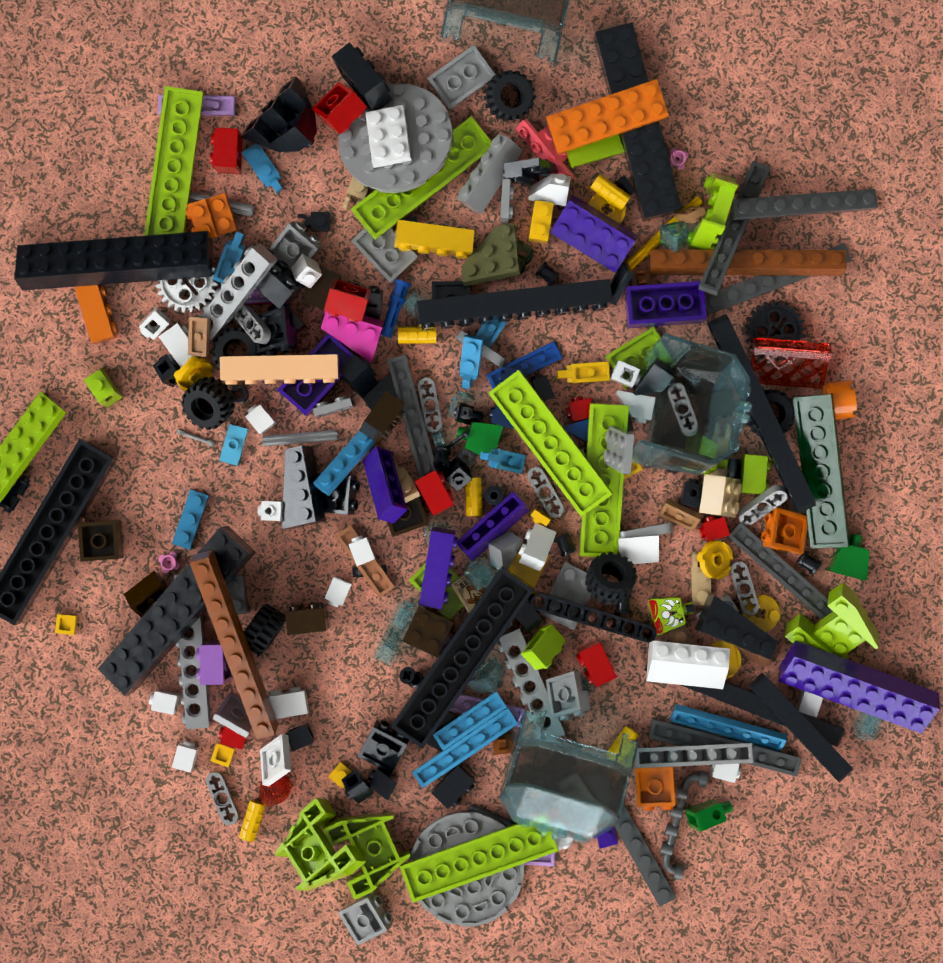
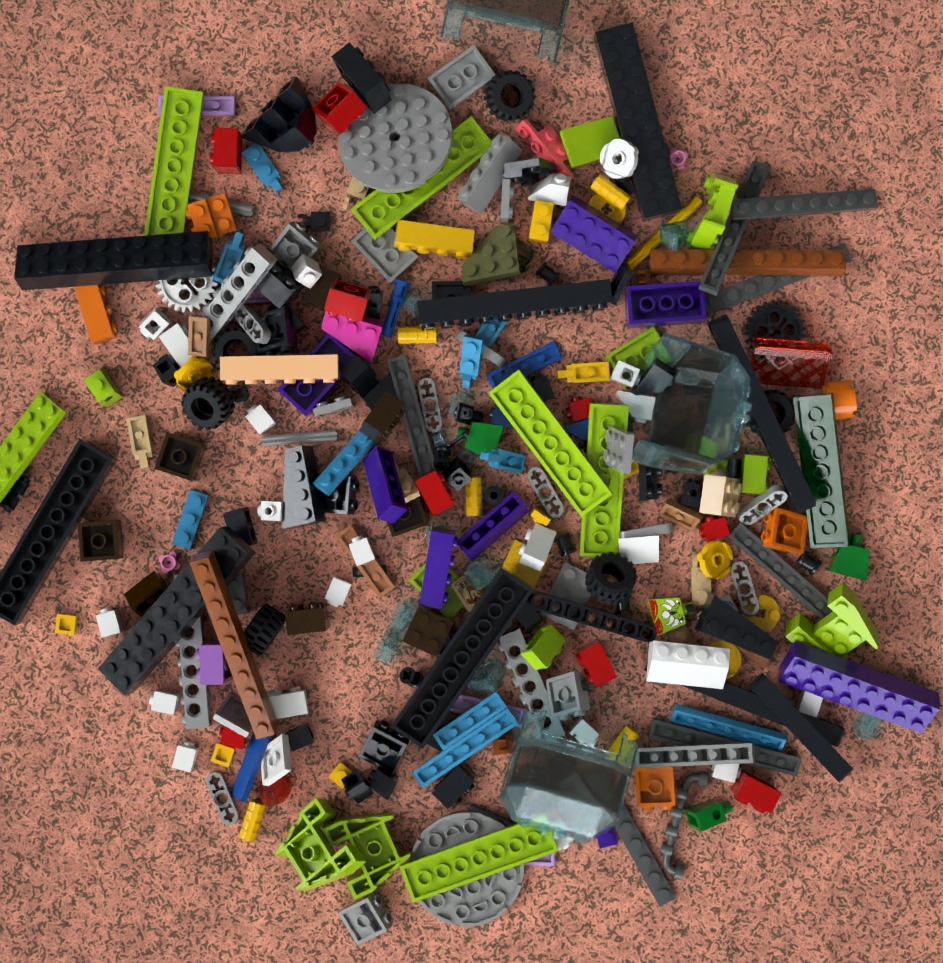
light grey hinge [176,429,215,447] -> none
medium azure plate [219,424,248,466] -> none
white plate [365,105,412,168] -> none
light grey slope [488,531,523,570] -> none
orange plate [546,79,669,155] -> none
light grey beam [668,383,698,436] -> none
medium nougat plate [675,206,706,224] -> none
none -> white brick [96,607,124,638]
none -> tan hinge [126,414,153,469]
none -> dark brown brick [154,432,207,481]
none -> black hinge [223,507,258,546]
none -> blue tile [231,732,271,802]
none -> white brick [568,717,599,747]
none -> white plate [600,139,638,178]
none -> black plate [638,460,663,501]
none -> red brick [730,769,782,814]

